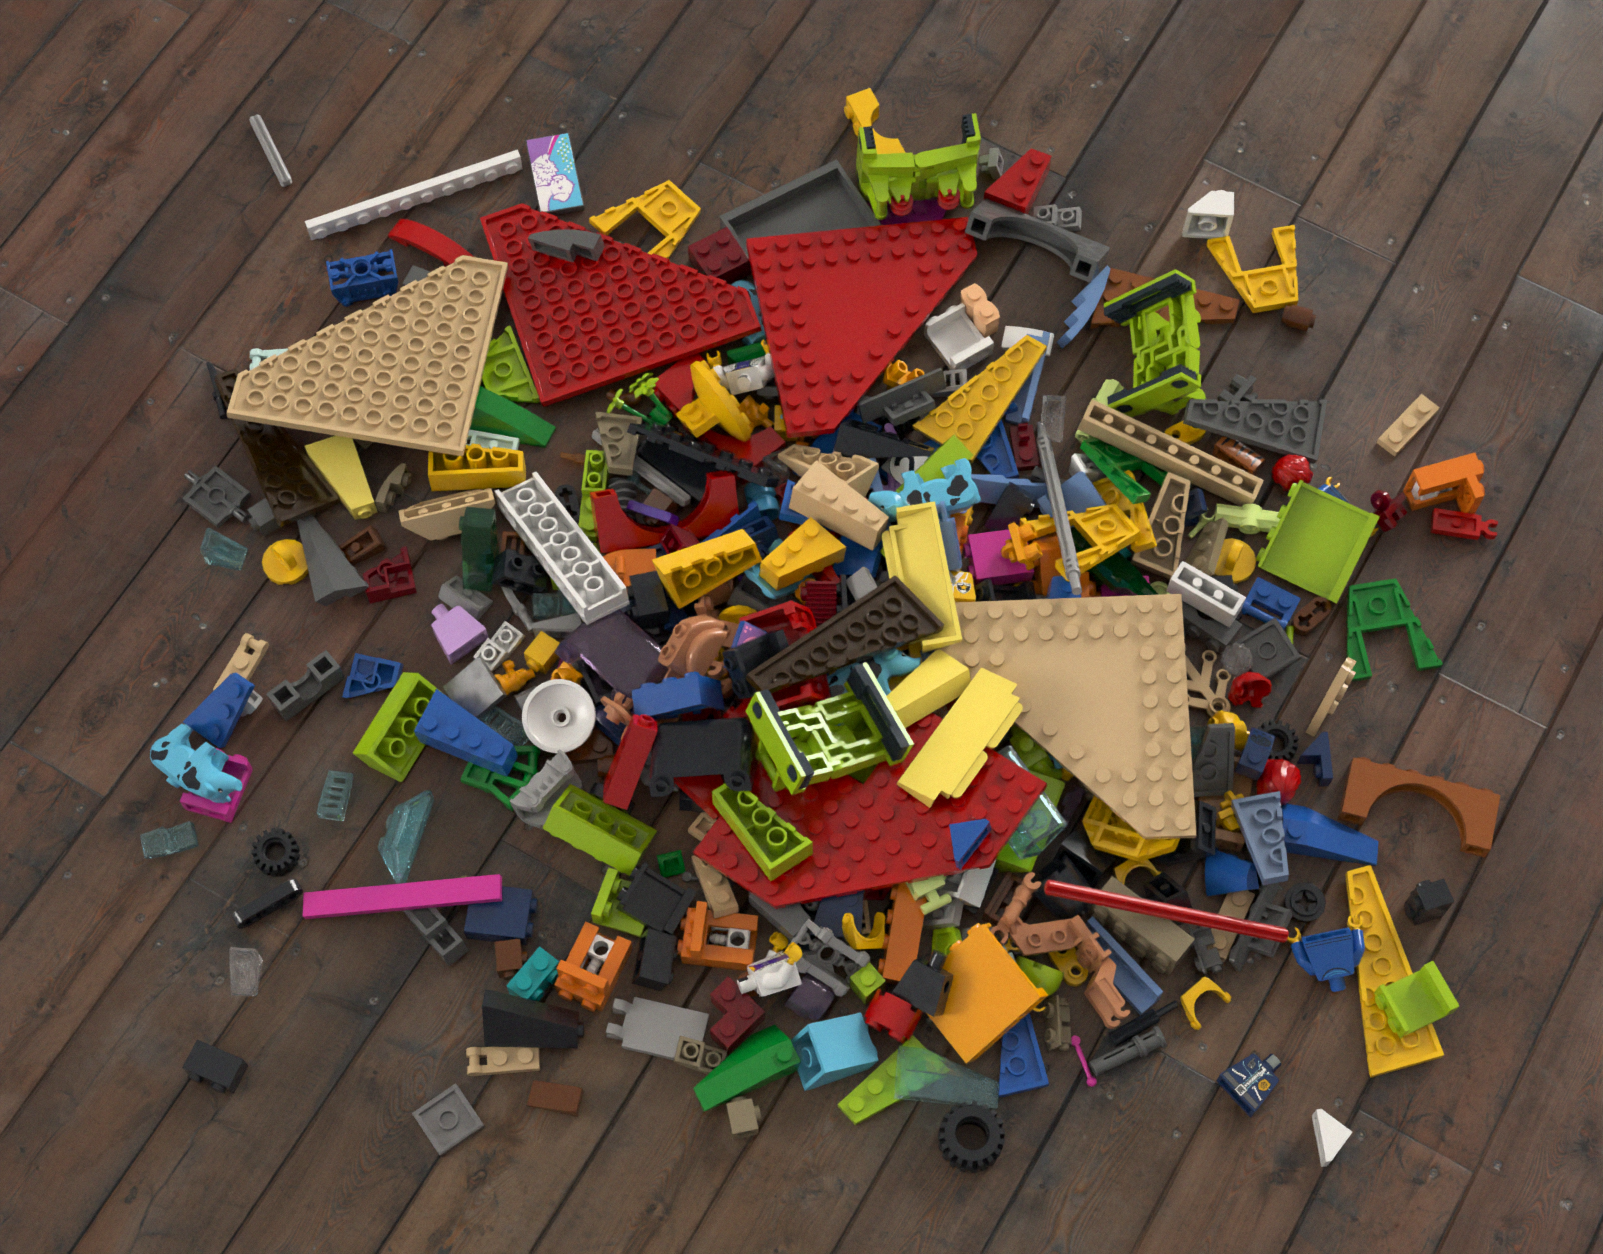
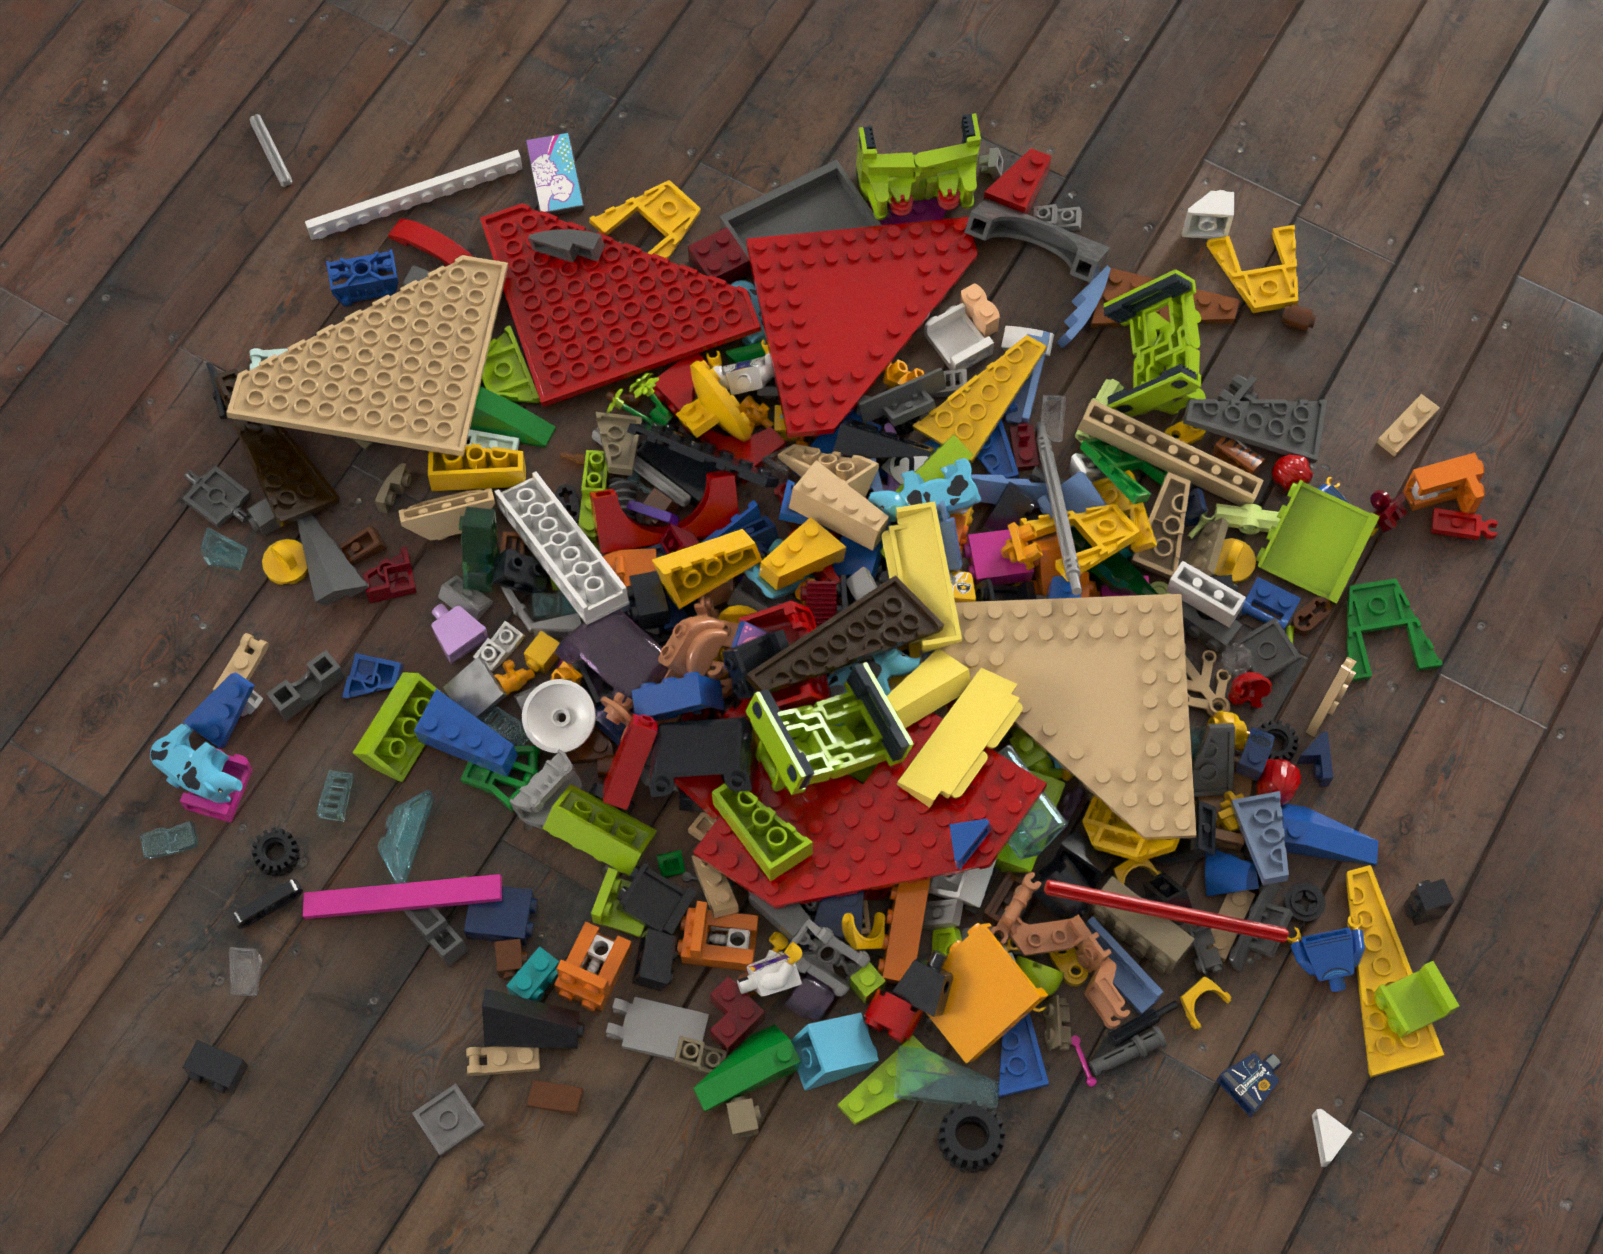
light yellow slope [305,436,378,520] -> none
dark azure wheel [744,482,780,521] -> none
yellow arch [844,88,906,154] -> none
yellowish green brick [905,875,952,915] -> none
dark orange arch [1337,757,1501,858] -> none

